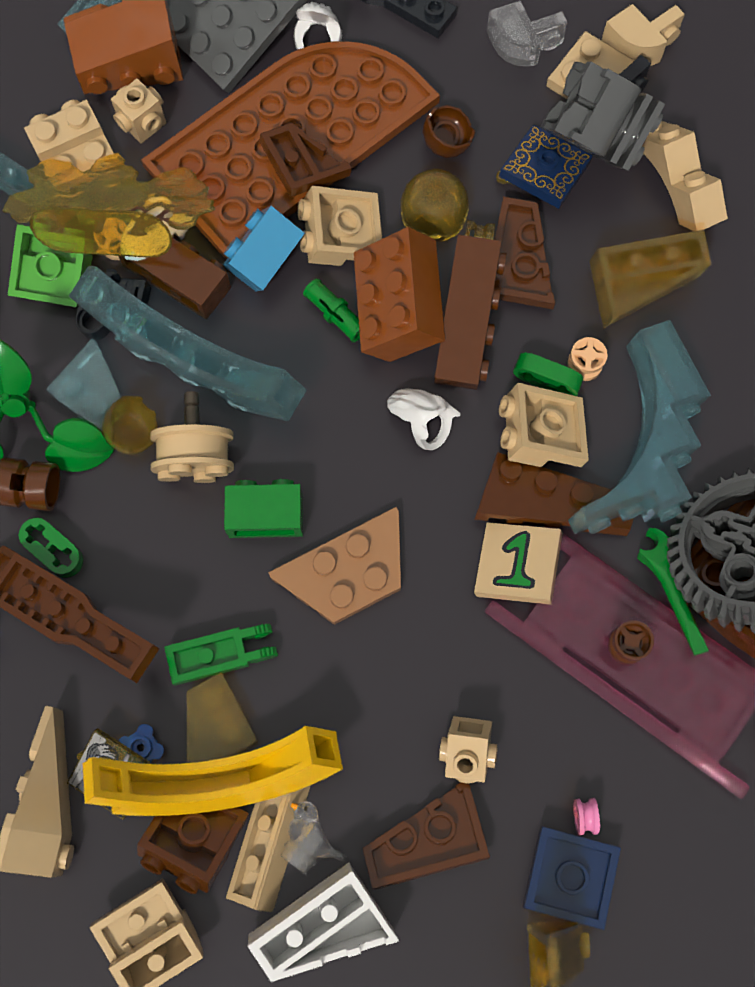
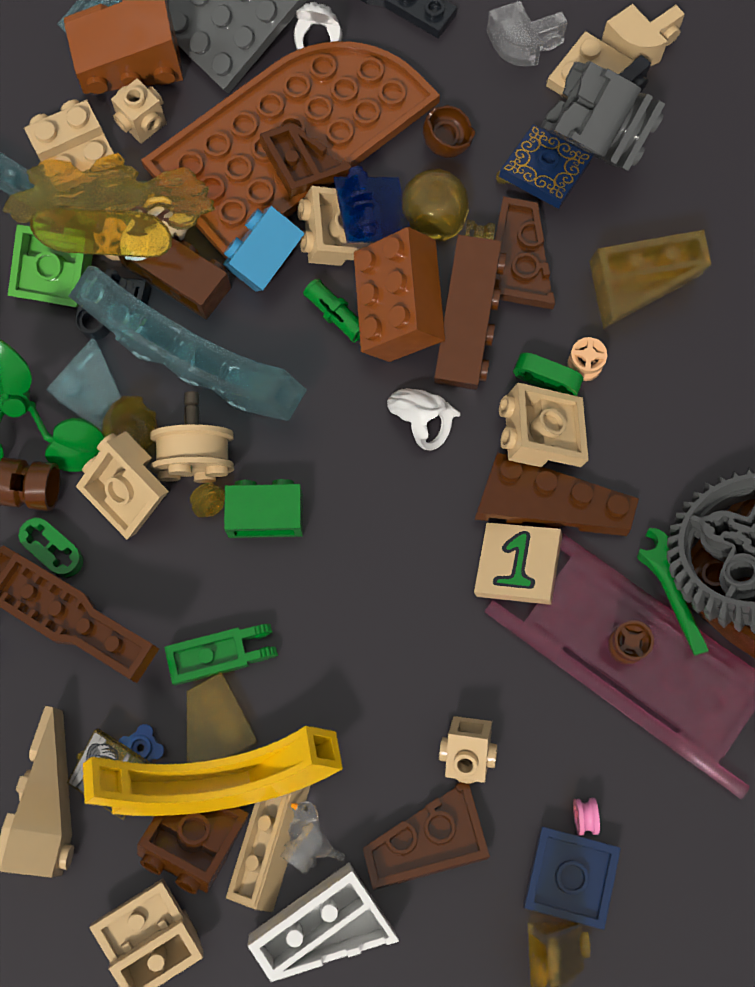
medium nougat wing [268,507,401,625] -> none
clear light blue arch [568,320,711,534] -> none
tan arch [642,121,728,233] -> none
none -> tan plate [76,431,169,540]
none -> clear yellow plate [190,483,225,517]
none -> clear blue hinge [333,166,410,243]

